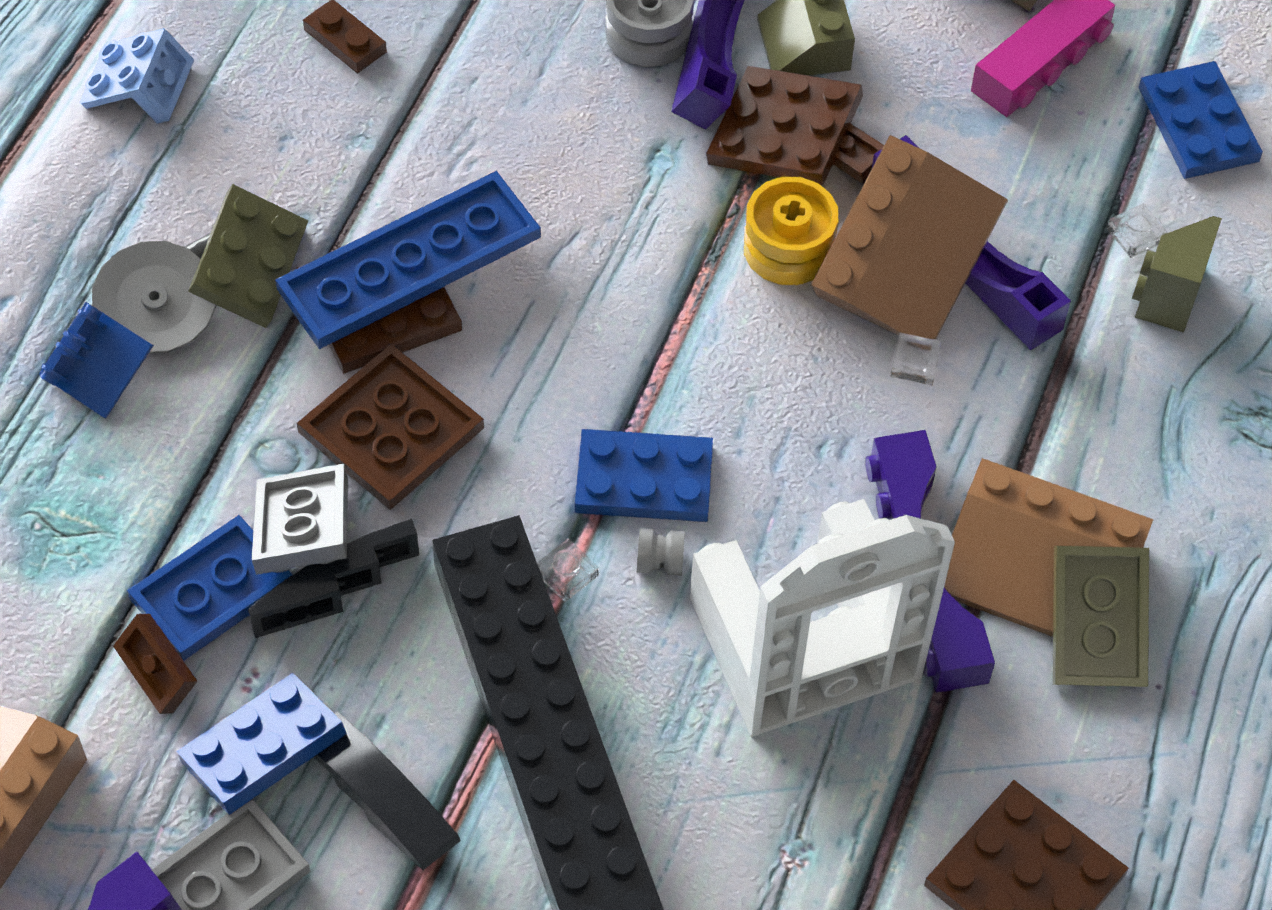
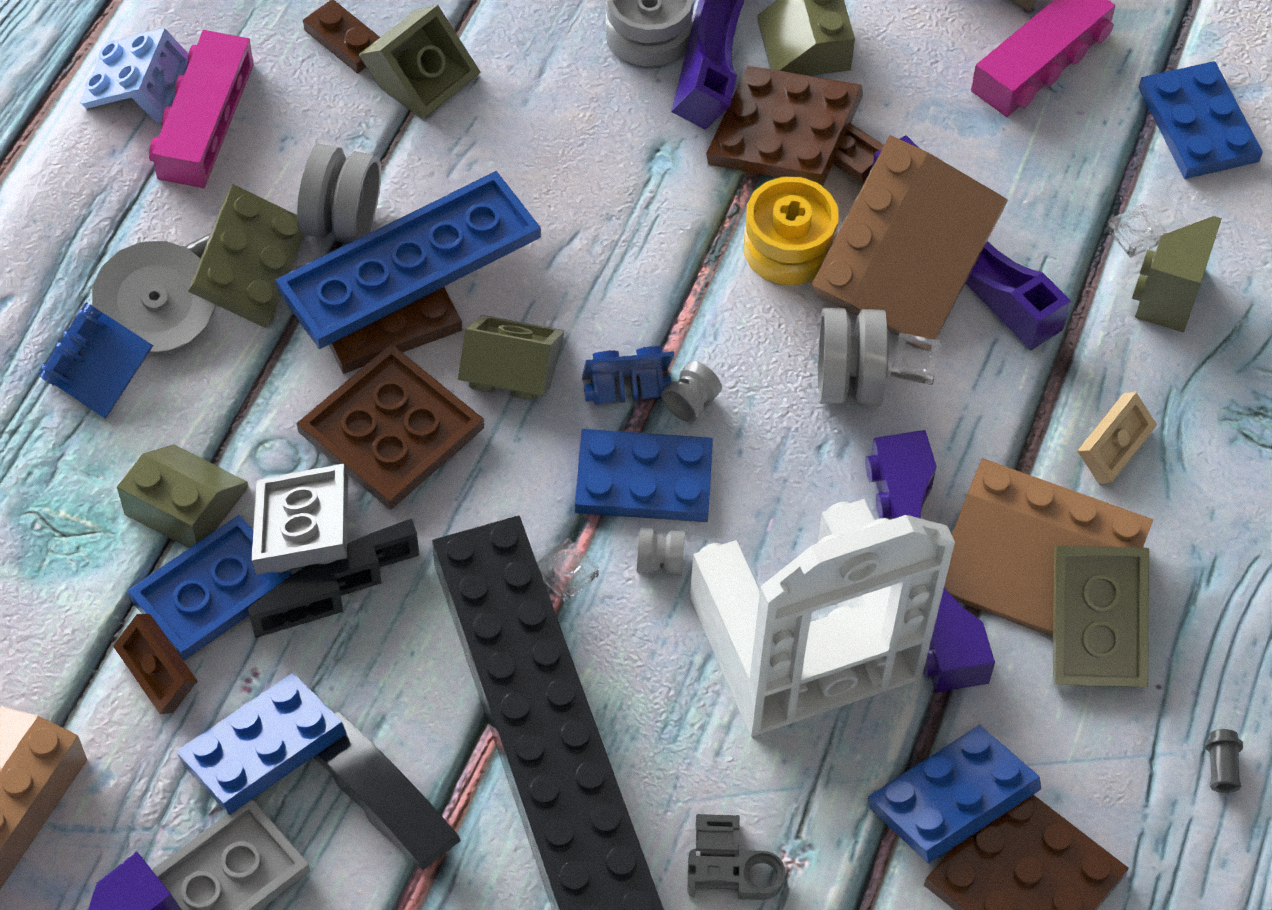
none -> olive slope [117,444,249,548]
none -> dark pink brick [149,30,254,189]
none -> light grey wheel [297,144,381,243]
none -> olive slope [359,5,481,118]
none -> olive slope [458,315,565,400]
none -> blue hinge [581,346,674,405]
none -> light grey wheel [661,361,722,422]
none -> dark grey piece [687,814,785,900]
none -> light grey wheel [818,308,889,406]
none -> blue plate [868,725,1041,864]
none -> tan plate [1077,392,1157,484]
none -> dark grey pin [1205,729,1243,793]

